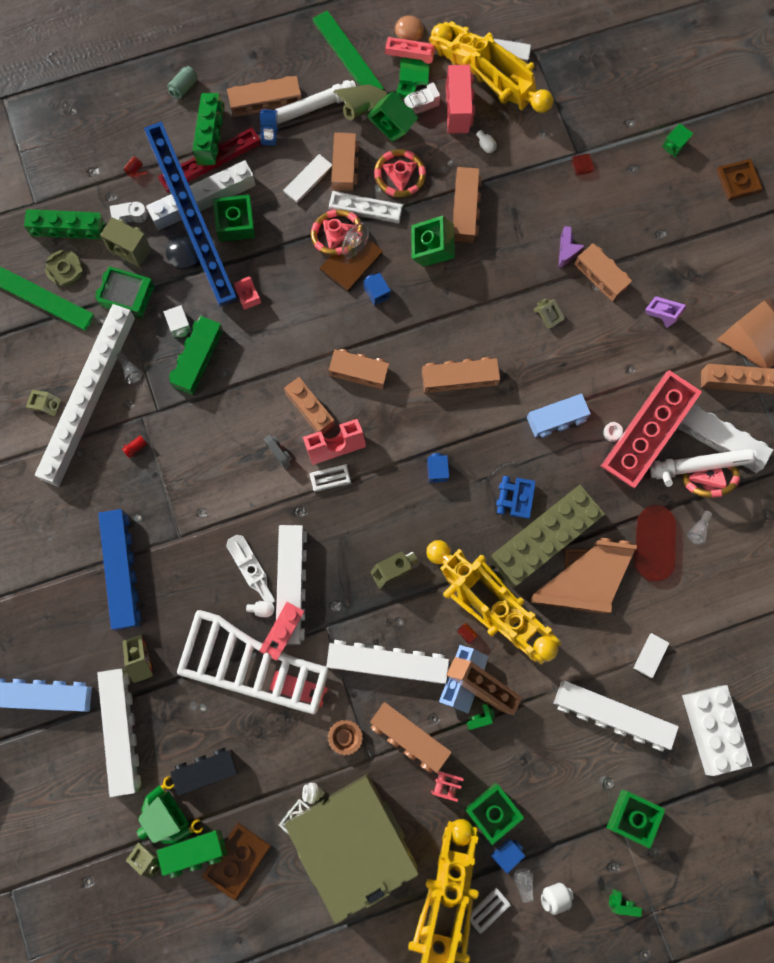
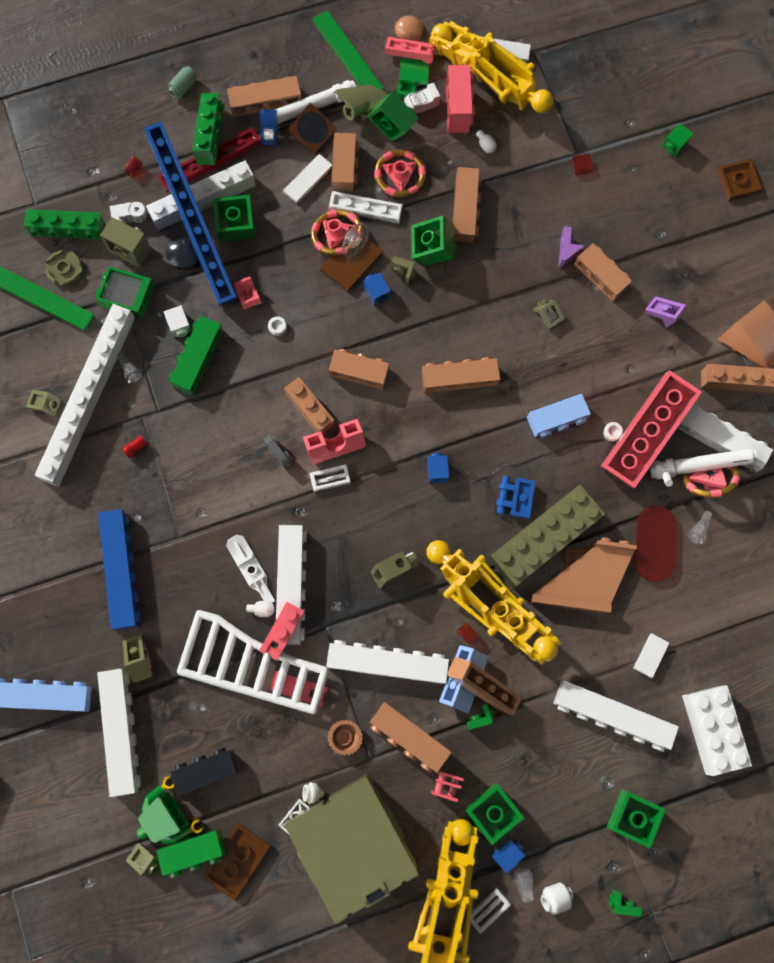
none -> white tile [268,317,287,336]
none -> tile [287,102,337,155]
none -> olive bracket [391,256,417,285]

